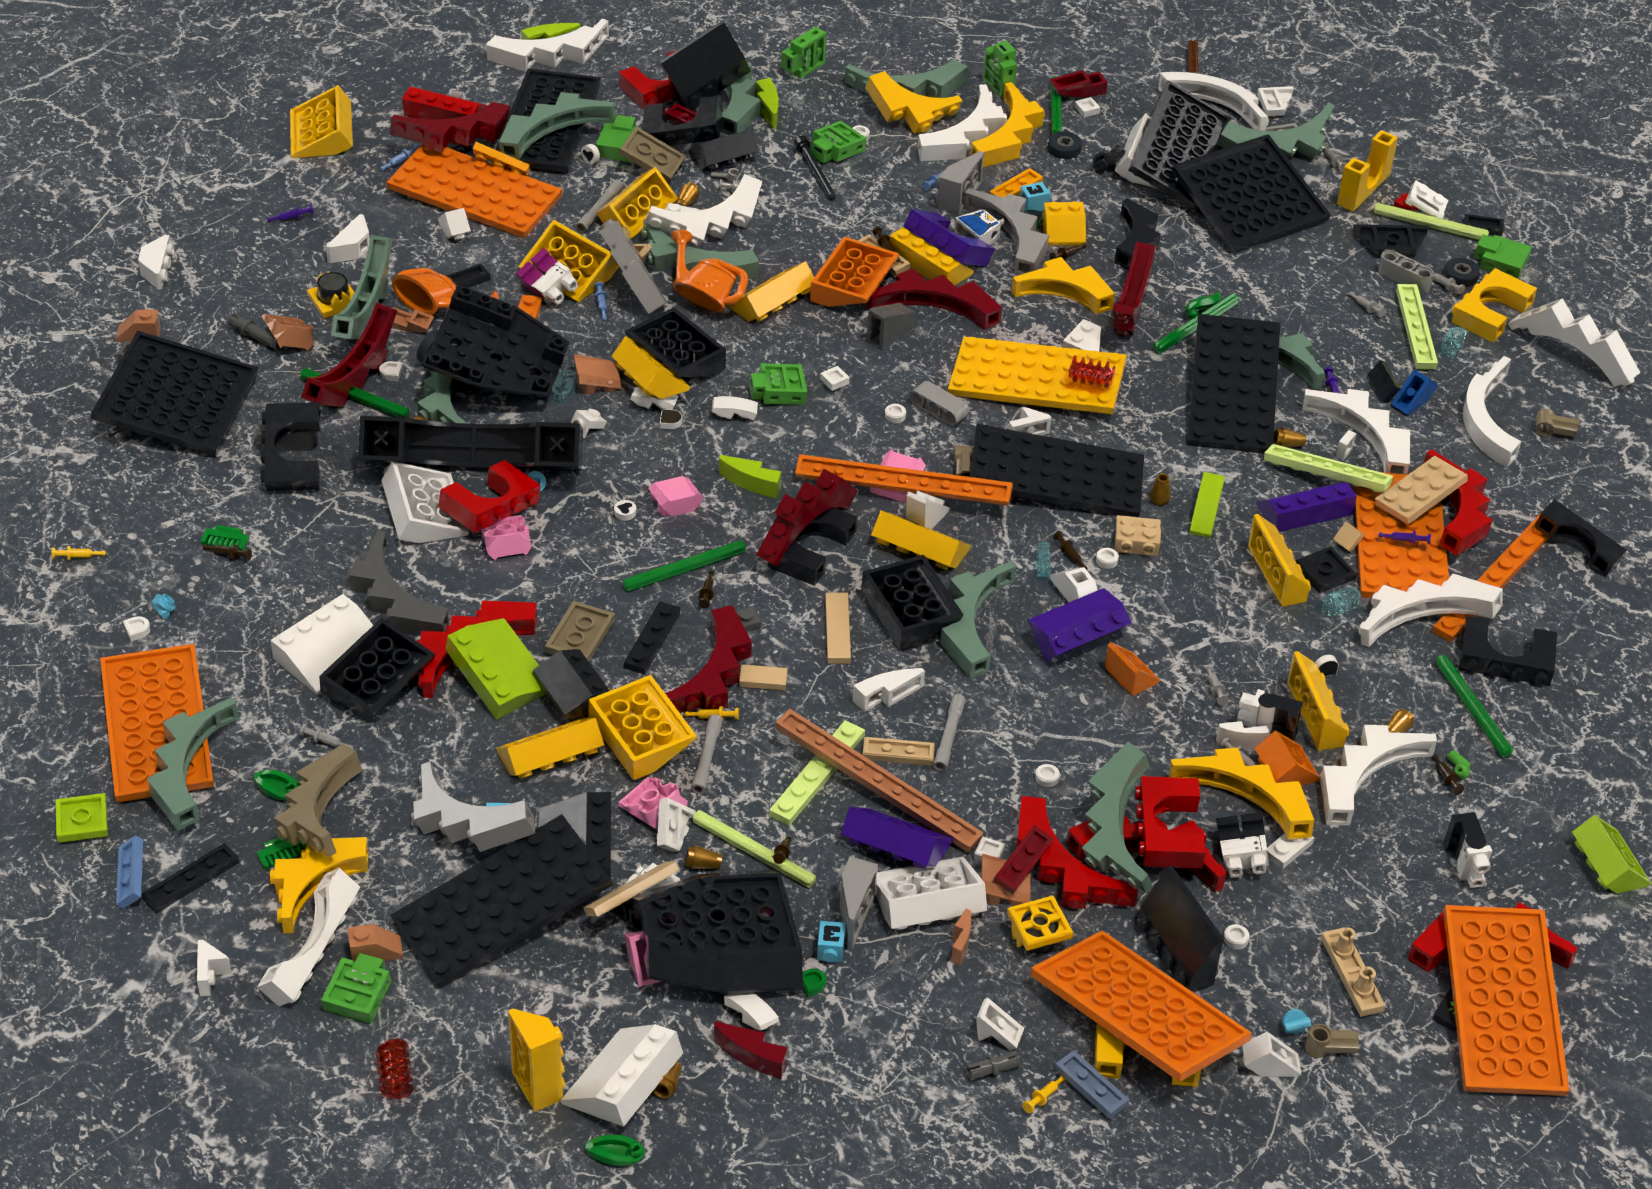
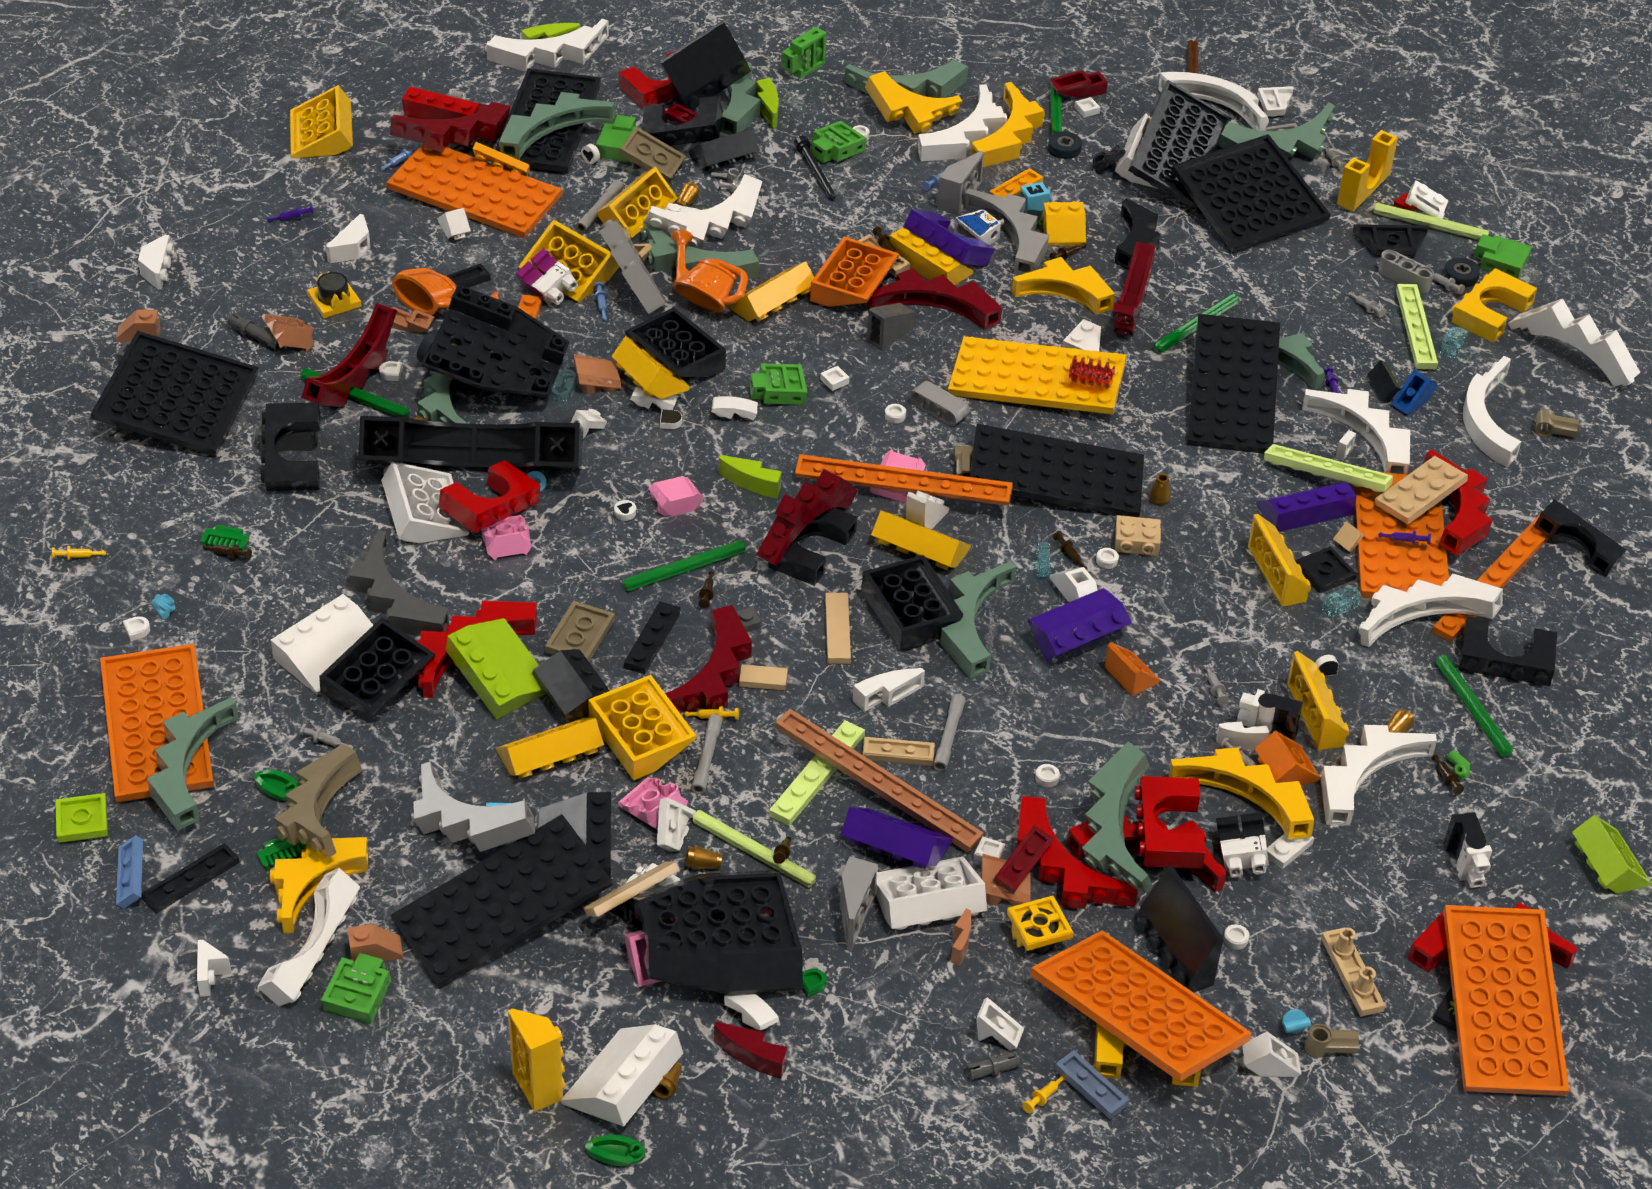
sand green arch [331,235,393,339] -> none
clear red piece [376,1038,414,1099] -> none
medium azure brick [817,921,845,962] -> none
bright green piece [983,41,1017,99] -> none
white slope [1008,407,1051,435] -> none
green arm [1185,291,1222,318] -> none
lime slope [1189,472,1225,538] -> none
pearl gold cone [1273,427,1306,447] -> none
black tile [1463,214,1504,236] -> none

